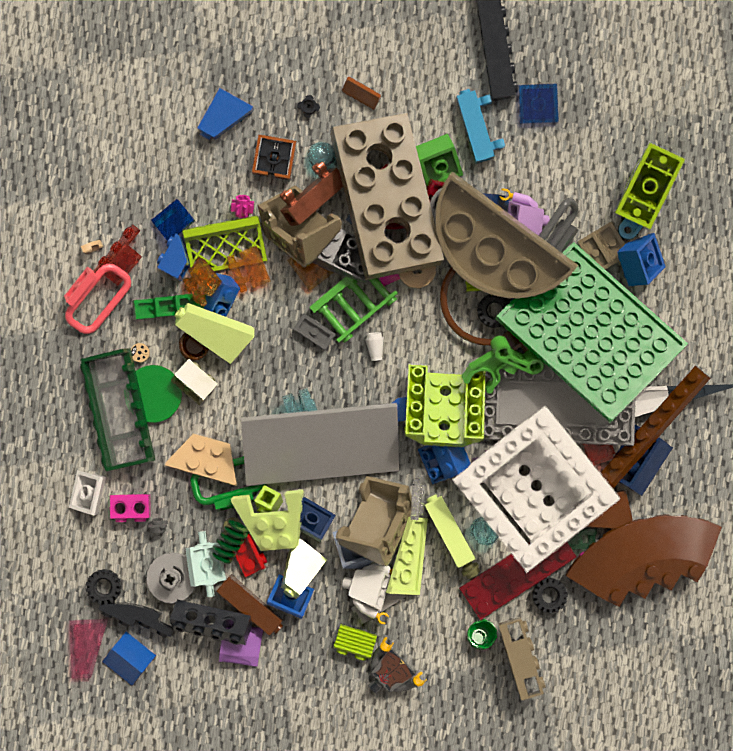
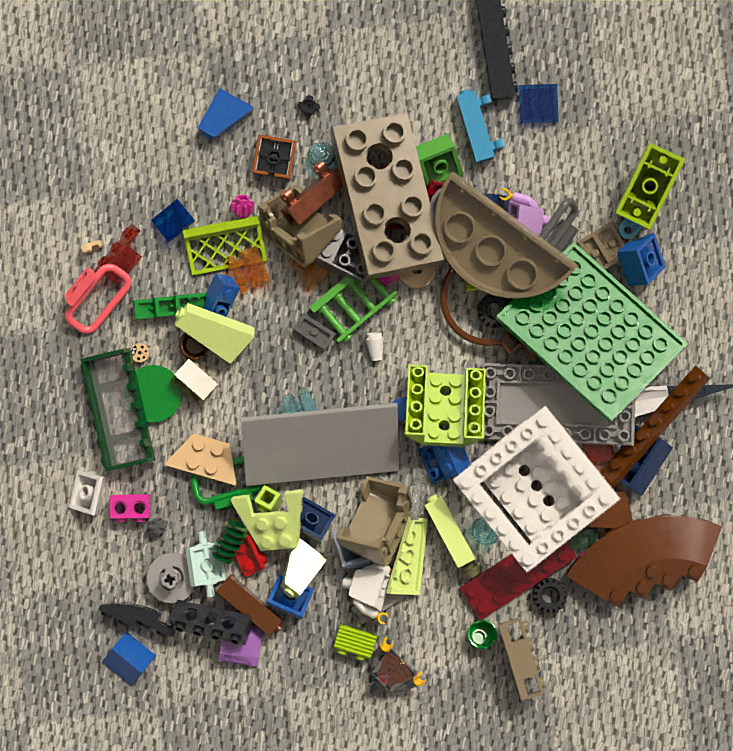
clear pink wing [70,619,108,679] -> none
black tyre [86,569,122,605] -> none
blue slope [157,234,190,281] -> none
clear orange plate [183,257,222,306] -> none
dark orange slope [342,77,381,110] -> none
bright green piece [461,336,544,393] -> none

